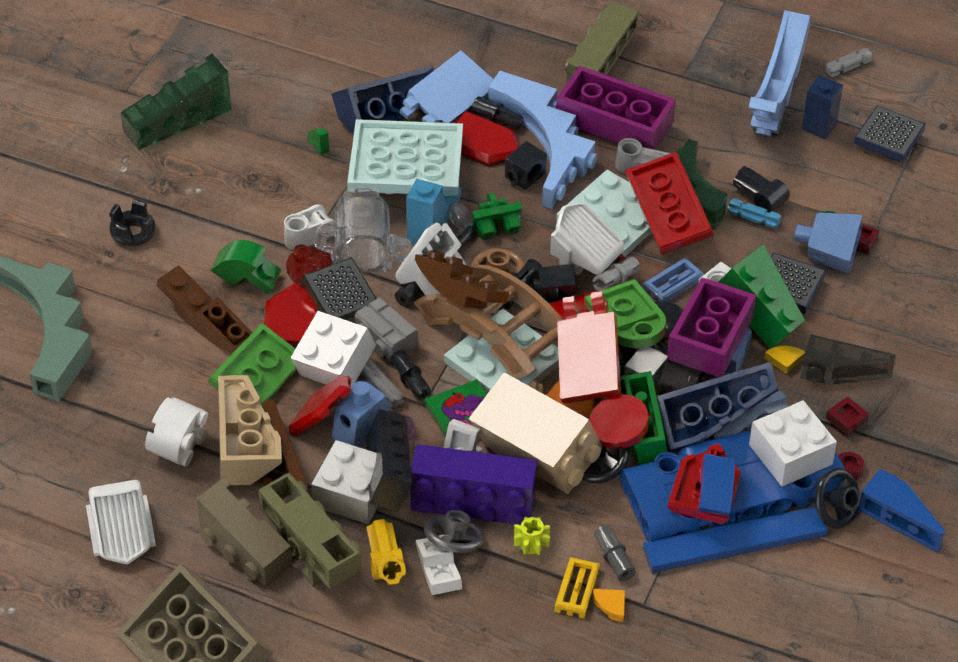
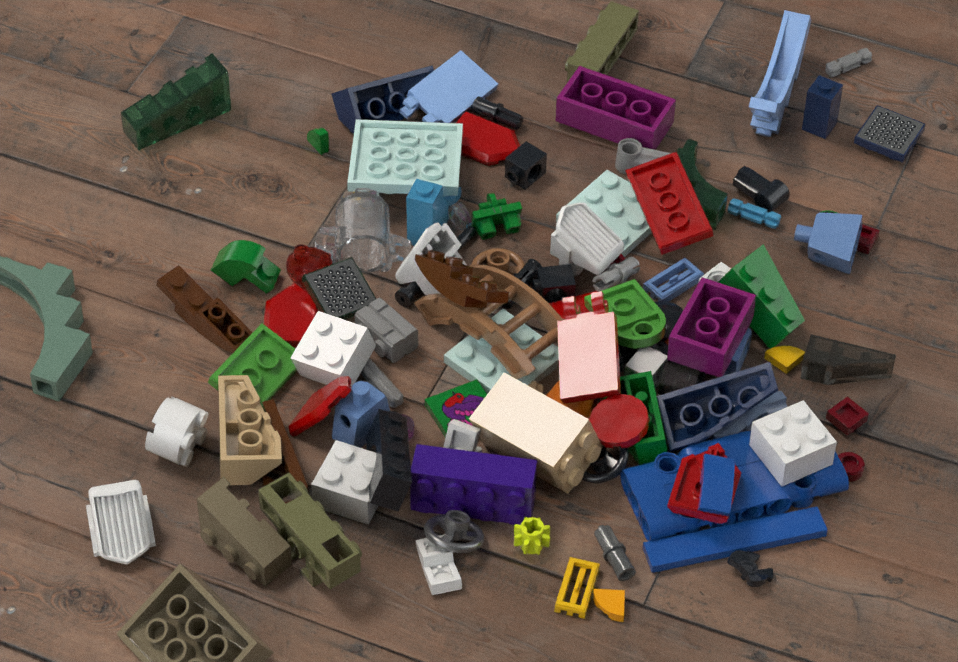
black piece [109,199,155,246] -> none
white piece [284,204,338,251] -> none
yellow piece [366,519,406,585] -> none
black axle [390,350,431,400] -> none
light blue arch [488,71,597,209] -> none
tile [771,252,826,314] -> none
black piece [814,468,860,529] -> none
blue slope [858,469,945,553] -> none
none -> black piece [727,550,773,587]

